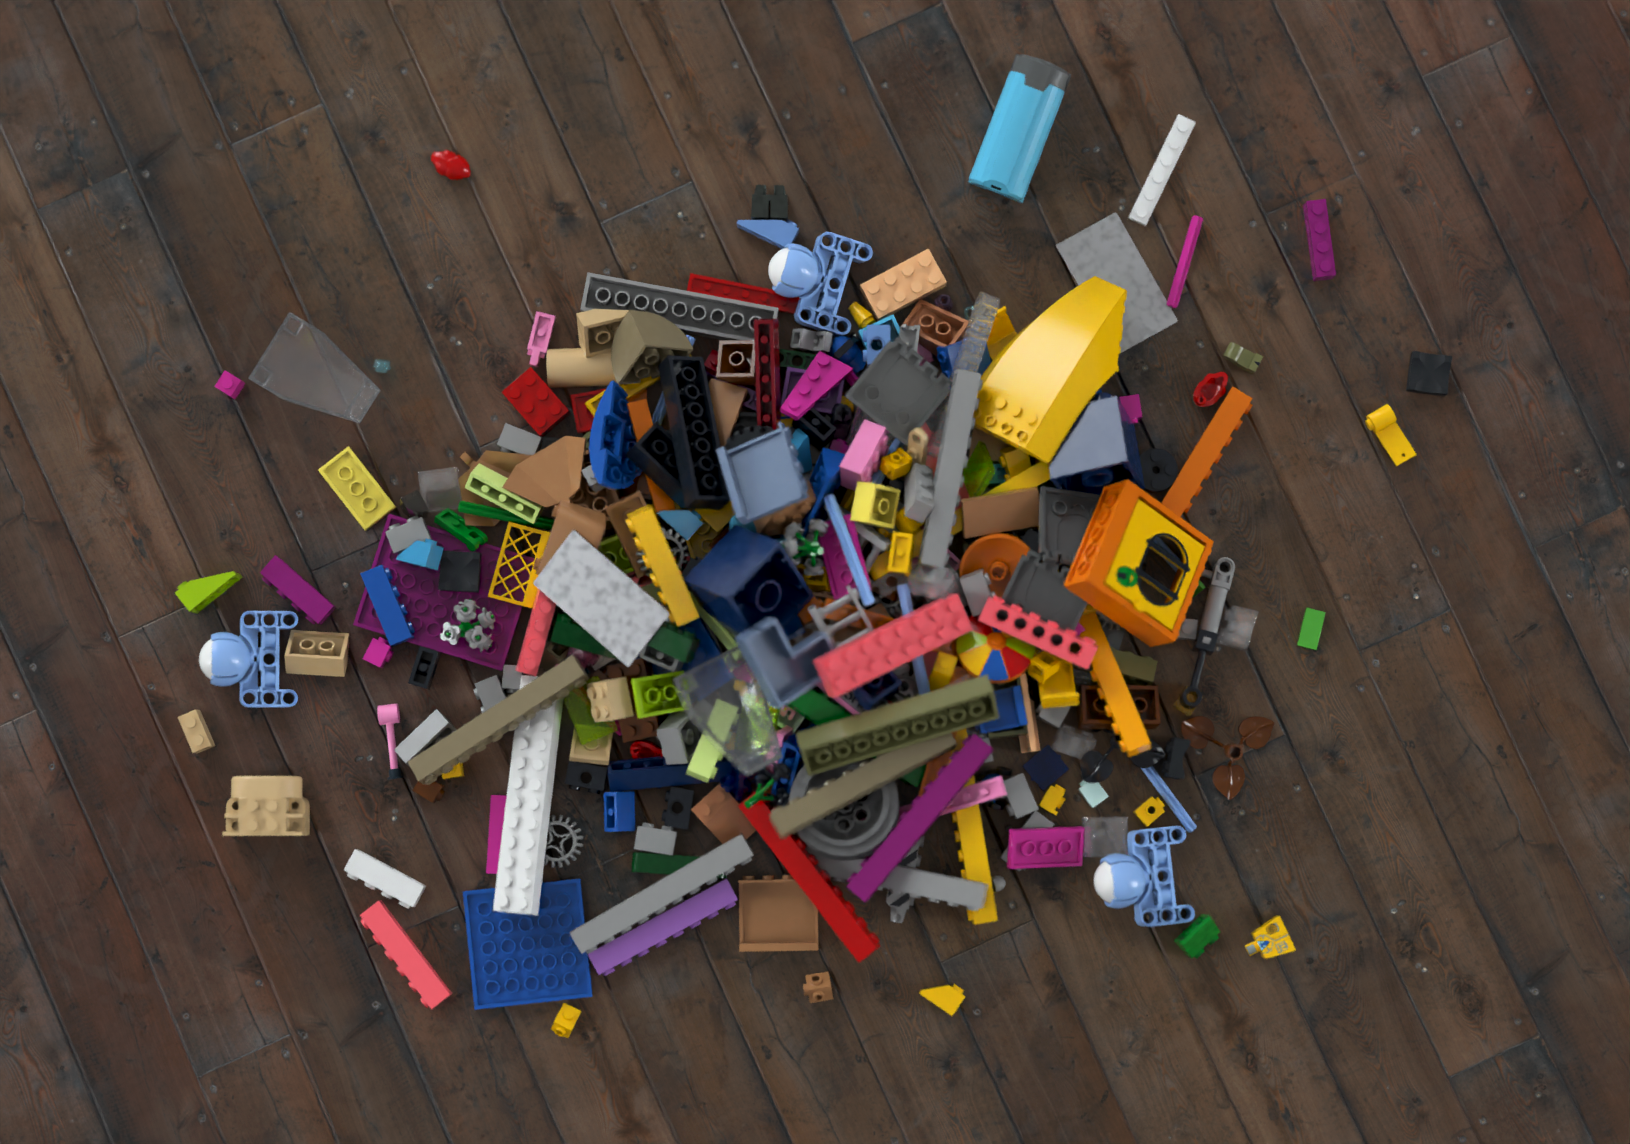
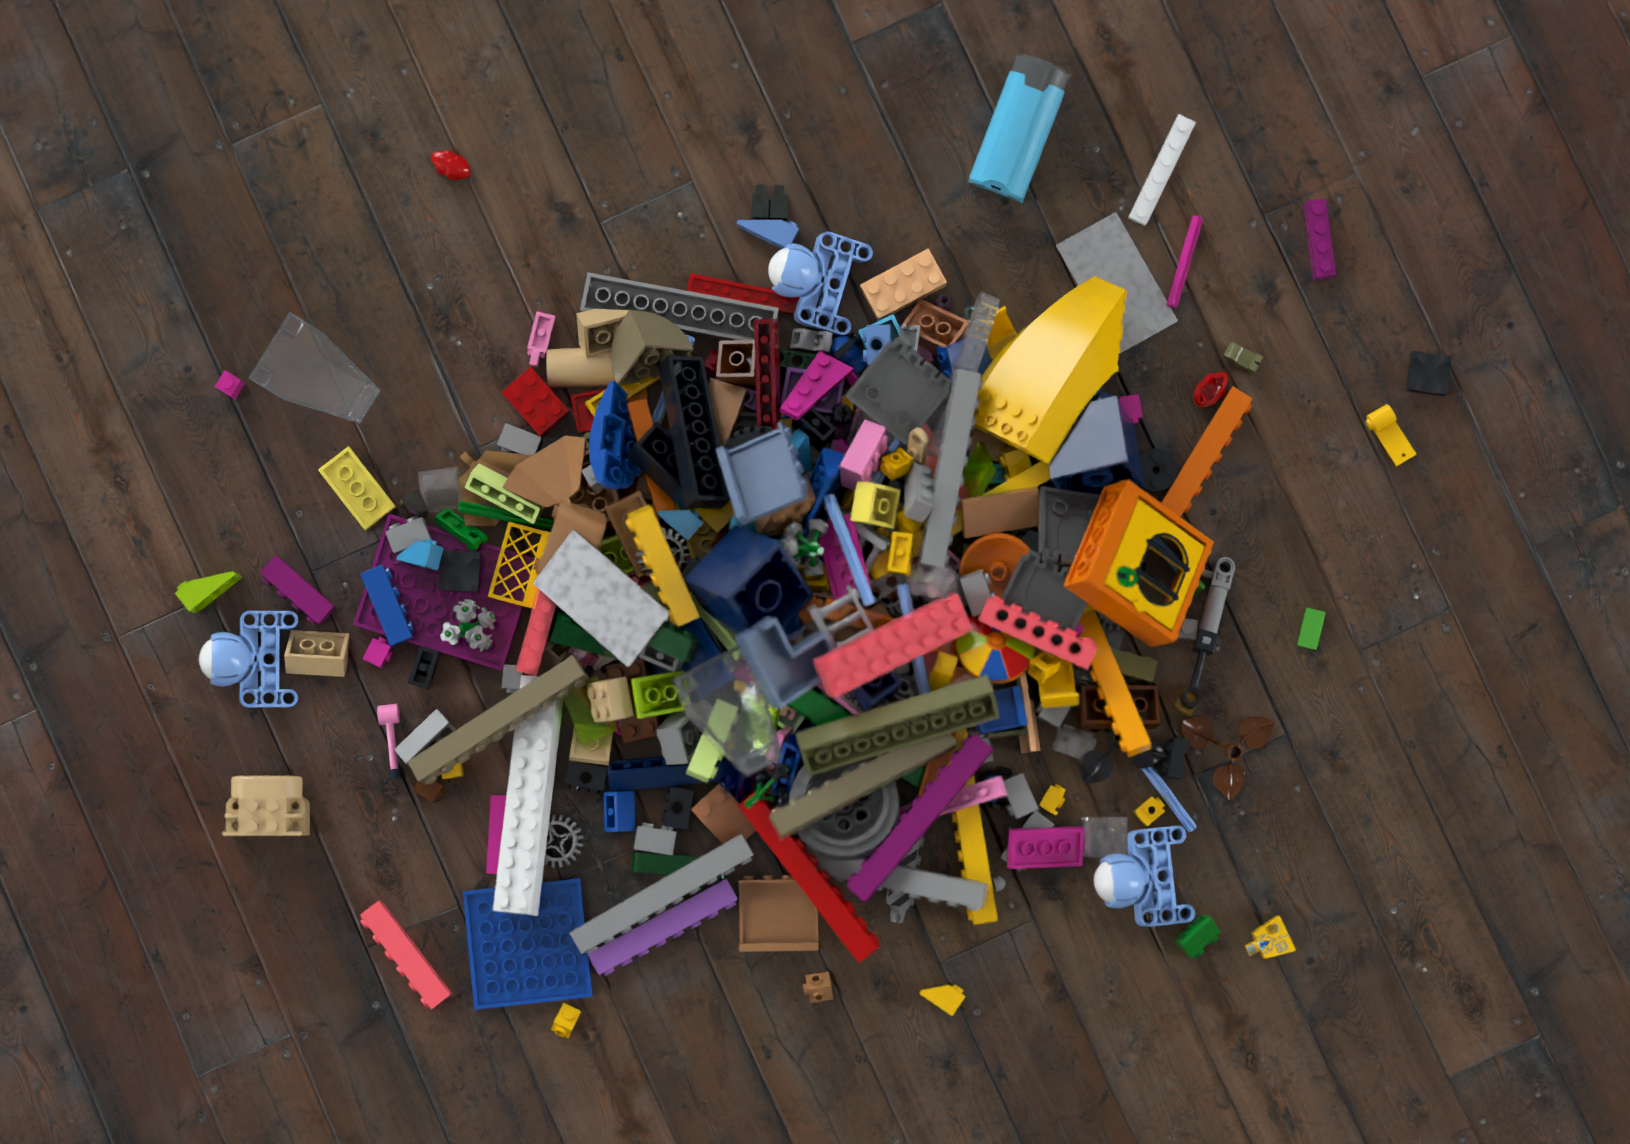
tan brick [178,709,215,754] -> none
white brick [344,849,426,909] -> none
clear light blue plate [372,359,391,373] -> none
light grey brick [473,675,507,713] -> none
red arm [630,740,663,759] -> none
yellow cone [848,302,876,329] -> none
clear blue piece [1022,744,1069,791] -> none
light aqua brick [1078,780,1109,808] -> none
clear slope [1218,606,1258,651] -> none

